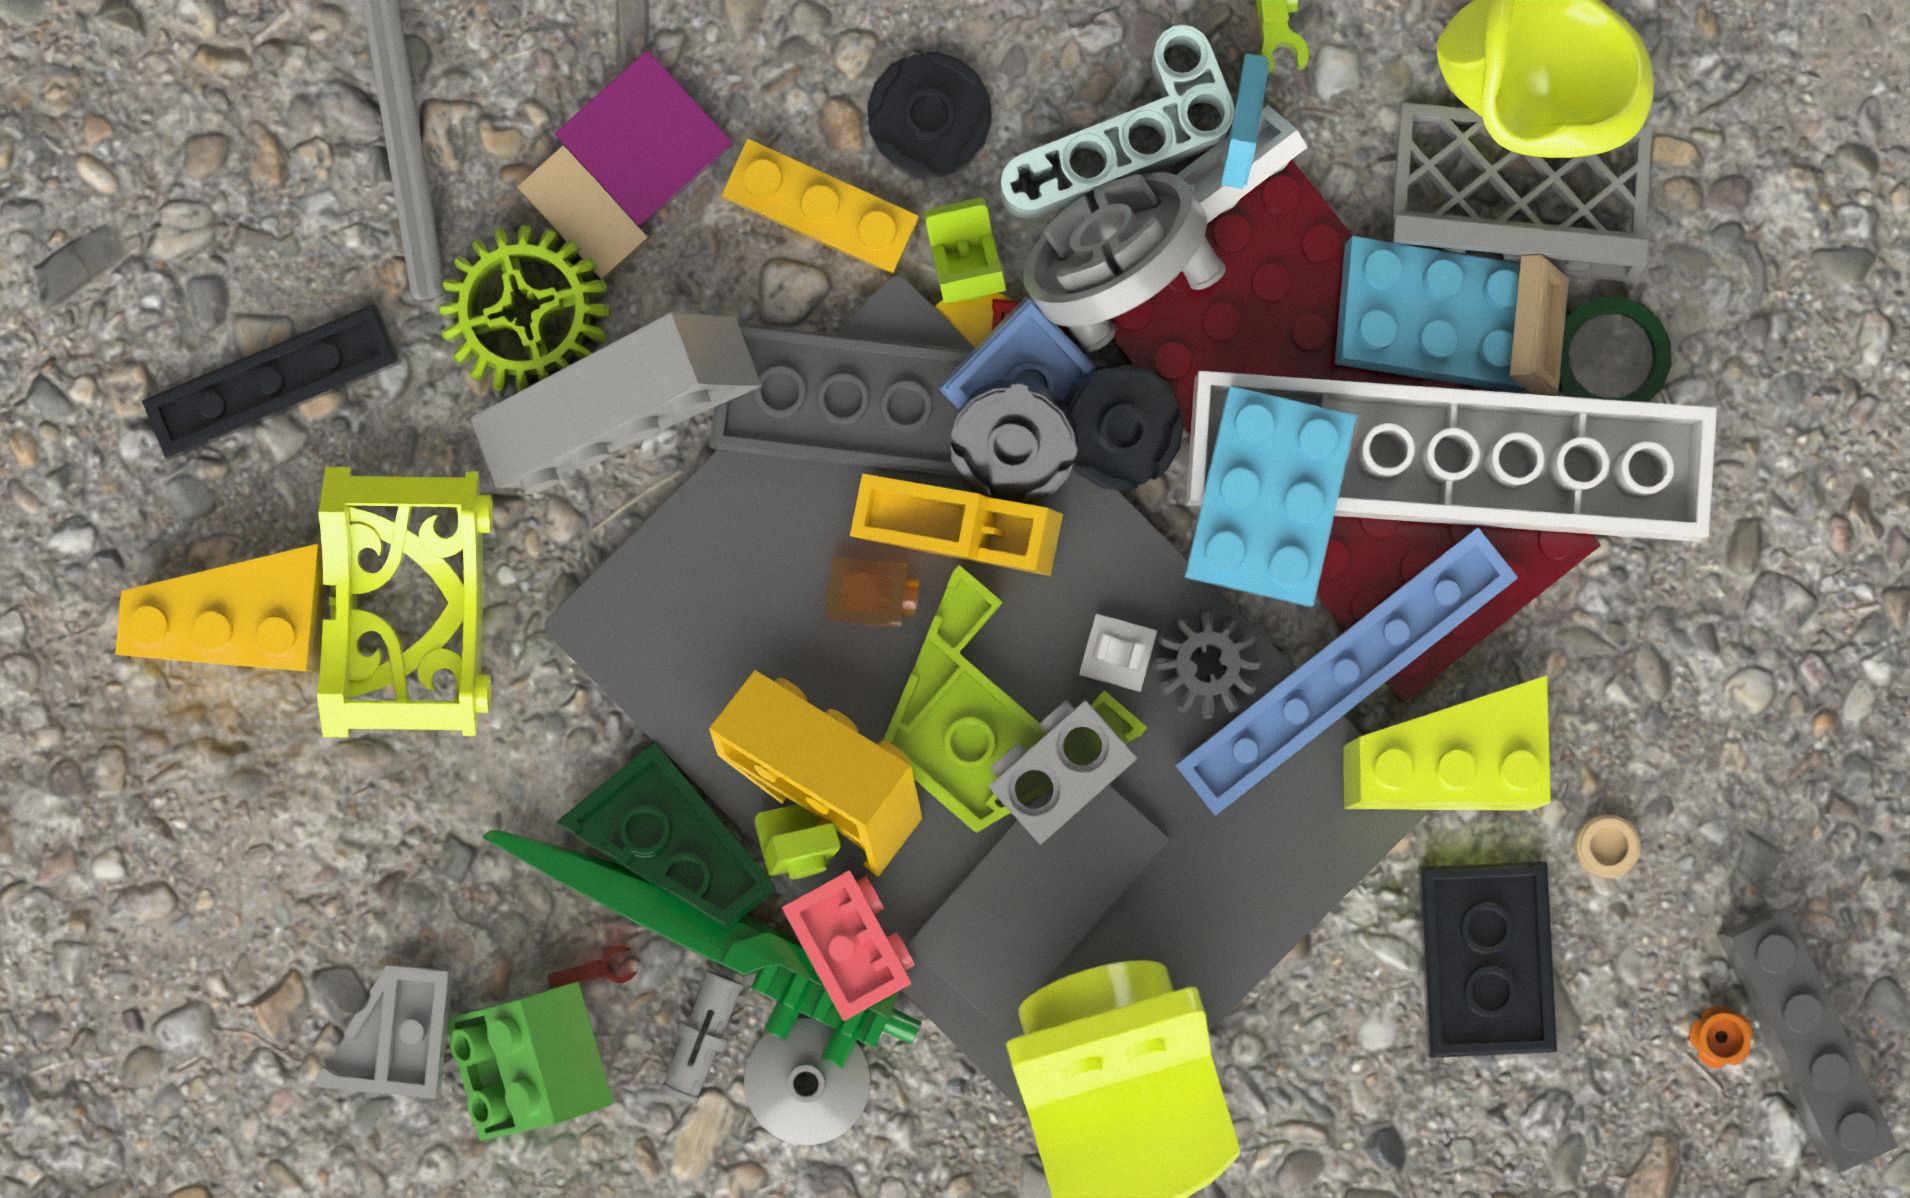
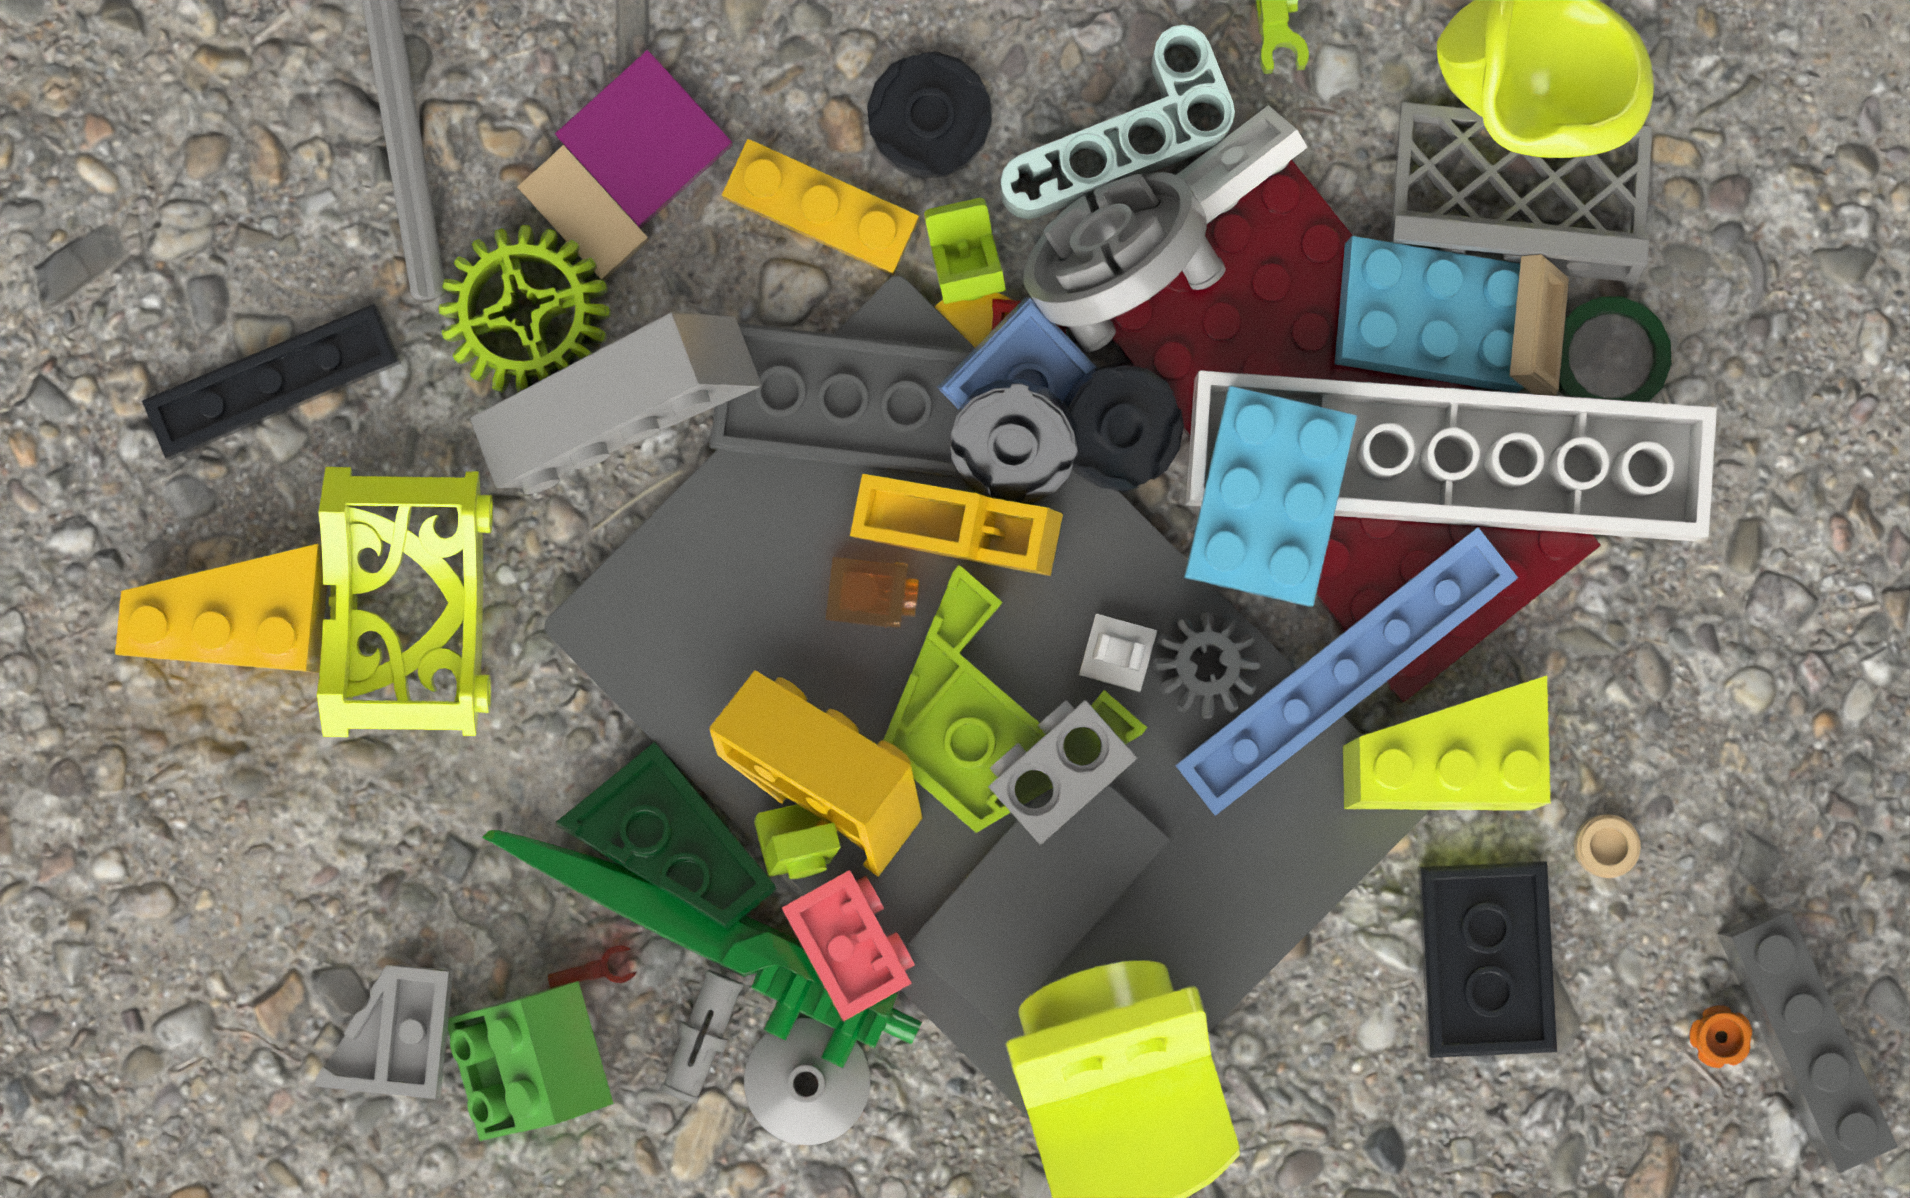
medium azure tile [1221,53,1270,189] -> none

